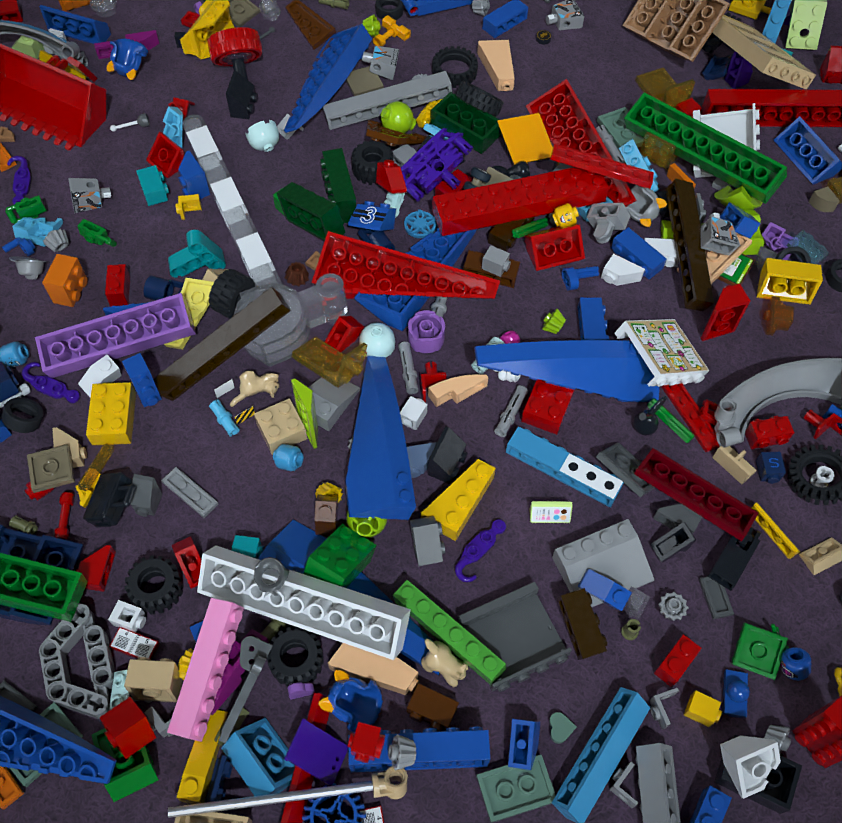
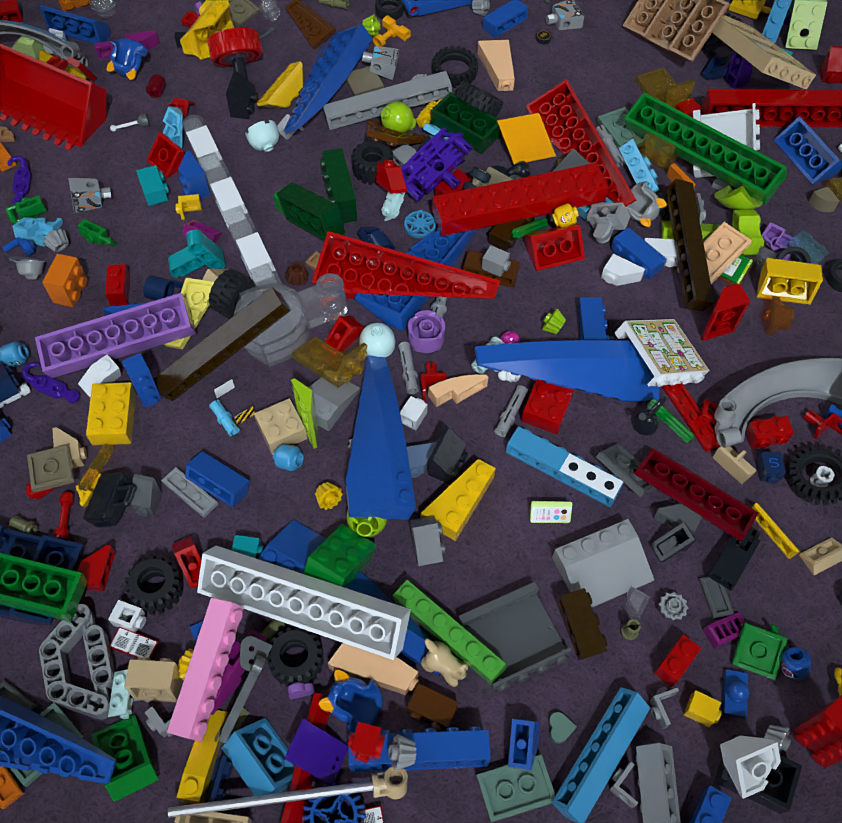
black tyre [1,397,43,433] -> none
red head [99,697,156,759] -> none
tan animal [230,371,279,407] -> none
dark grey piece [253,557,289,596] -> none
reddish brown slope [315,495,338,536] -> none
blue slope [348,201,396,231] -> none
dark purple piece [455,519,506,582] -> none
red plate [550,143,654,189] -> none
blue piece [562,266,599,291] -> none
blue slope [578,569,632,611] -> none
light grey torso [700,213,740,256] -> none
blue slope [720,202,761,239] -> none
none -> dark red brick [146,74,166,98]
none -> magenta slope [183,220,223,243]
none -> blue brick [185,452,249,508]
none -> yellow wedge [257,61,303,109]
none -> magenta slope [703,612,746,649]

